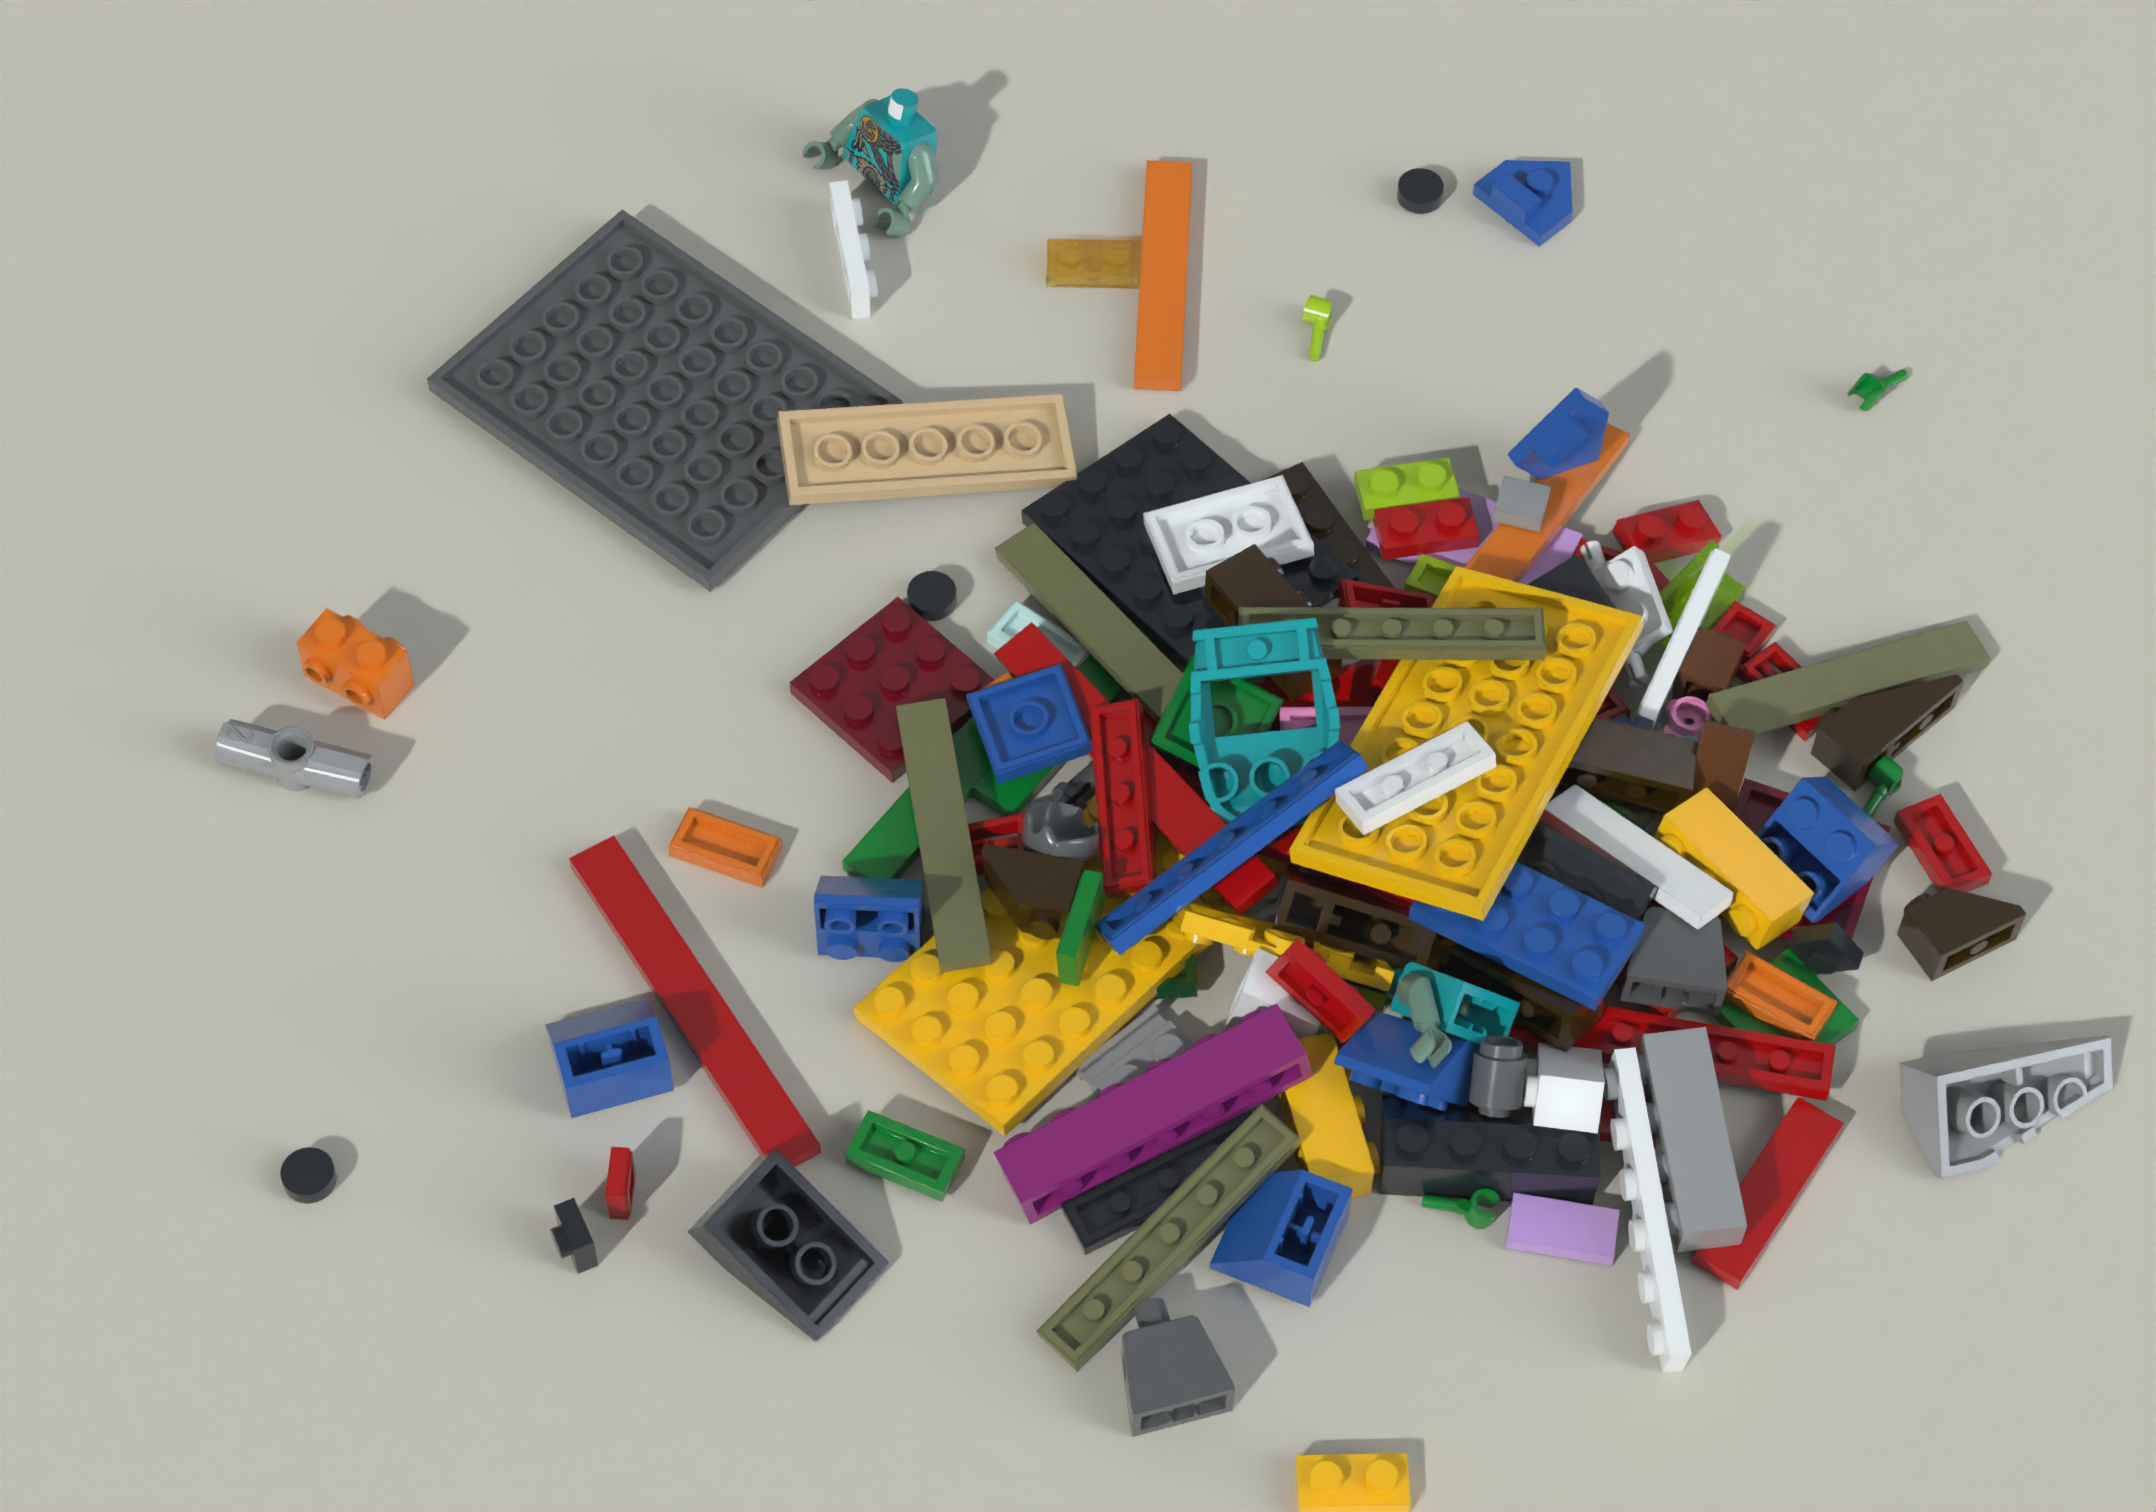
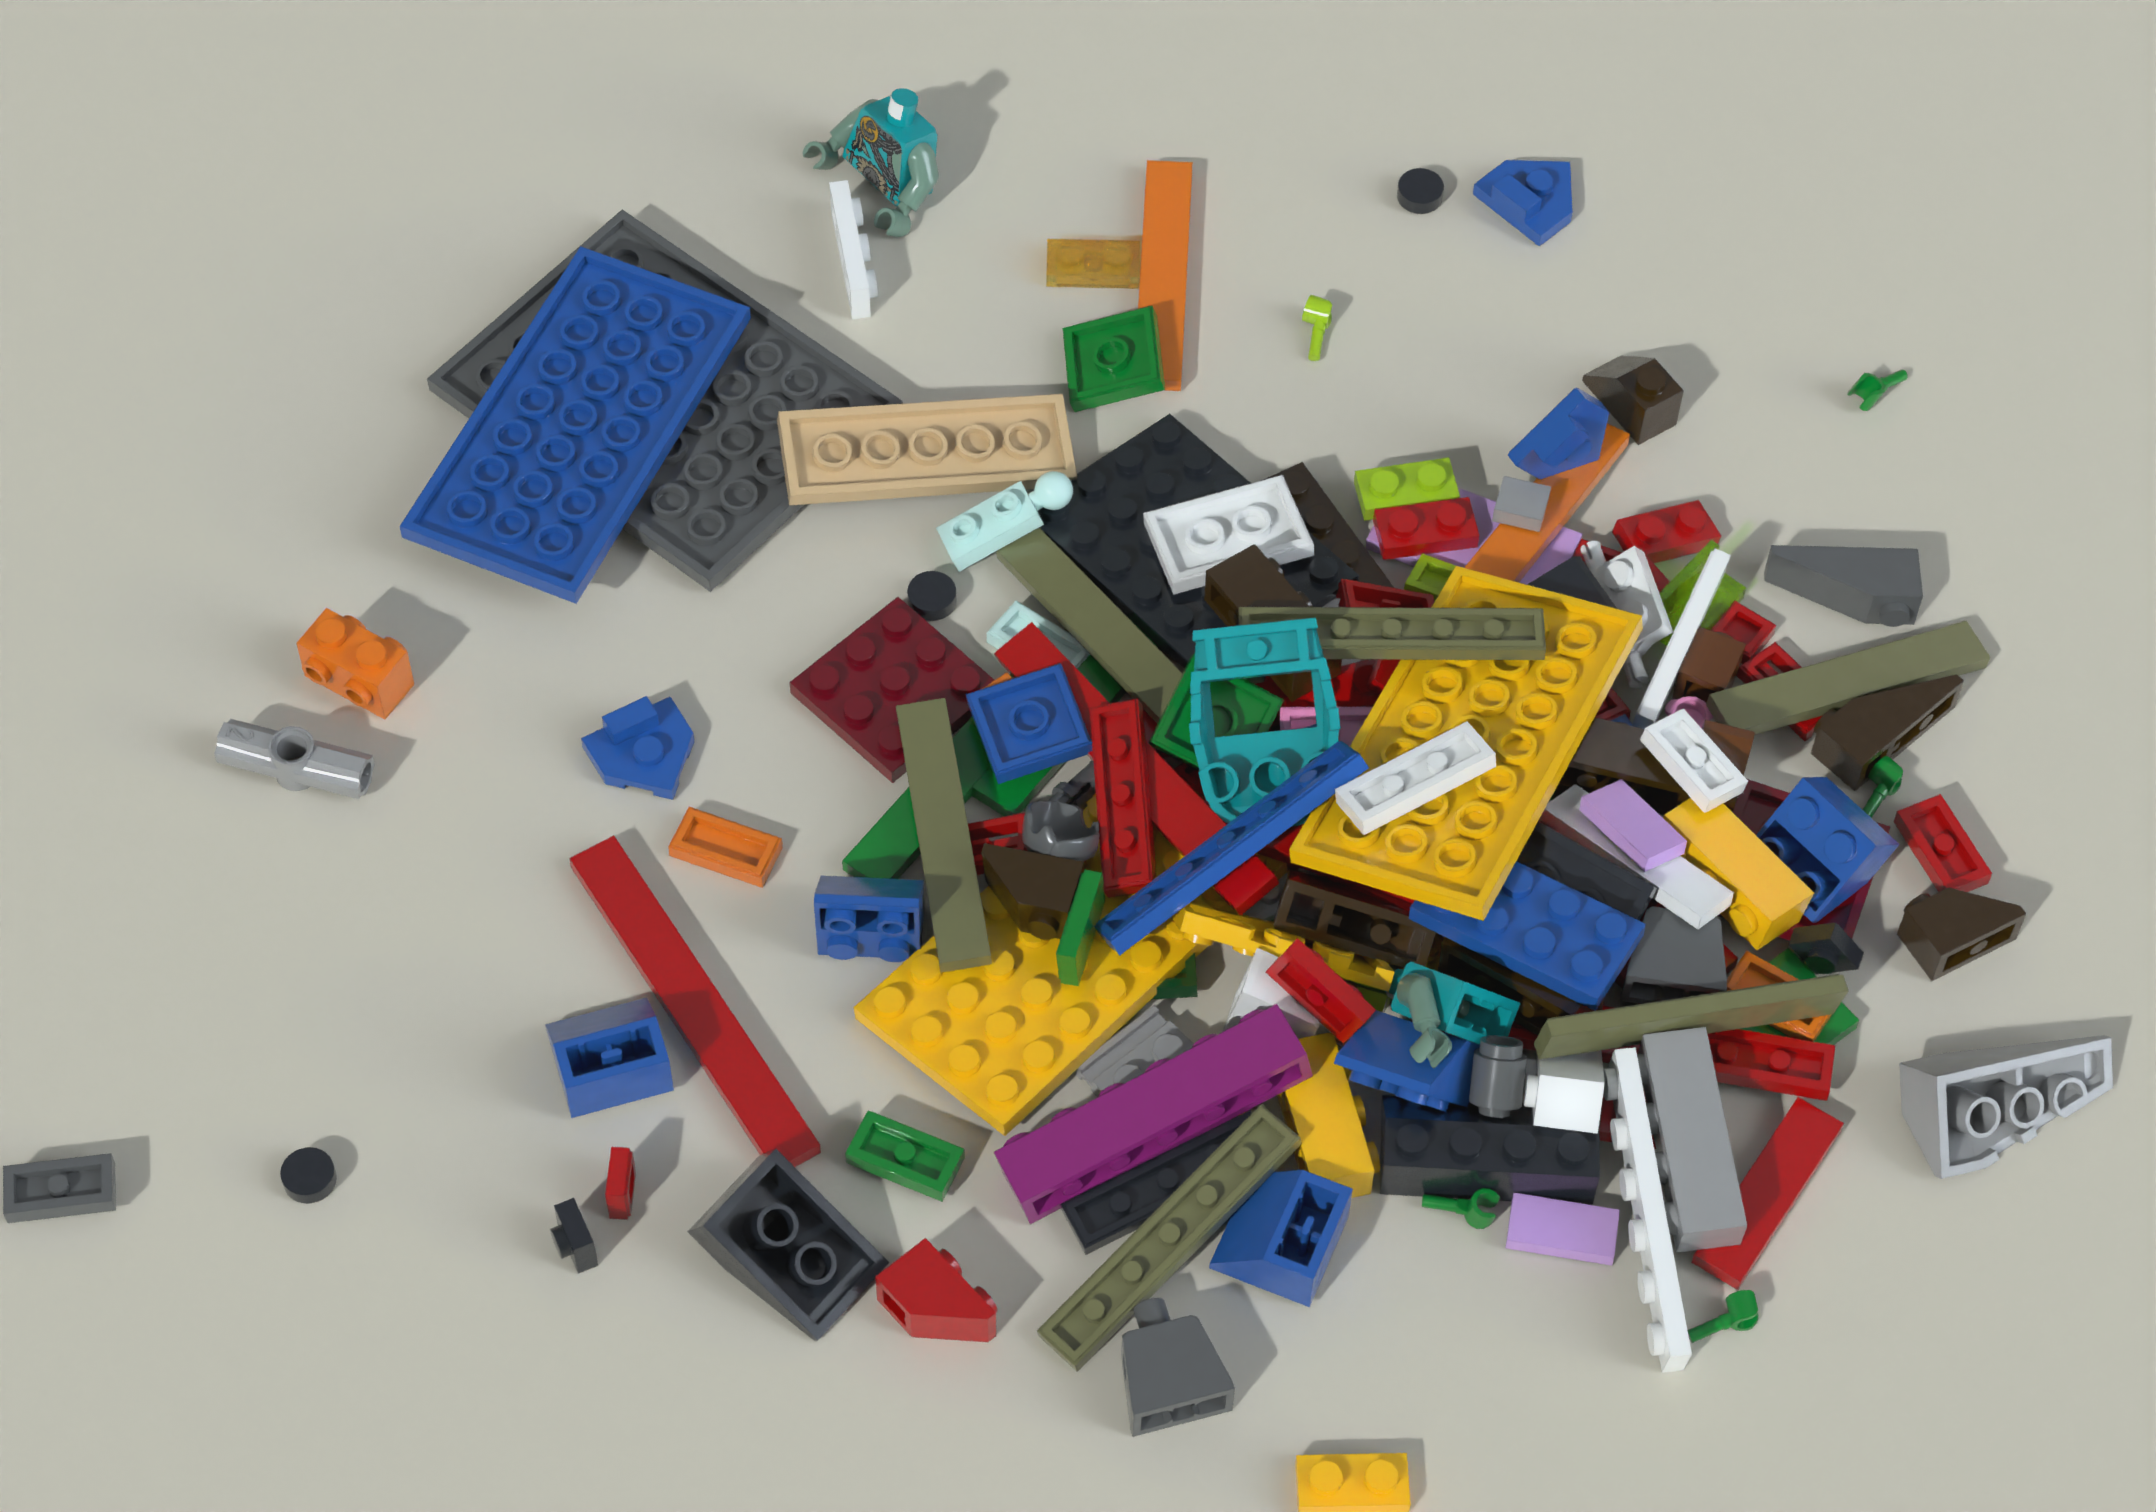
none -> dark grey plate [3,1153,116,1223]
none -> blue plate [400,246,751,604]
none -> blue plate [581,696,694,800]
none -> red slope [875,1238,998,1342]
none -> light aqua plate [936,471,1073,572]
none -> green tile [1062,306,1165,412]
none -> olive tile [1534,974,1849,1060]
none -> lavender tile [1579,779,1687,872]
none -> dark brown slope [1582,355,1684,445]
none -> white plate [1640,708,1748,813]
none -> green hand [1687,1290,1758,1343]
none -> dark grey slope [1764,545,1923,627]

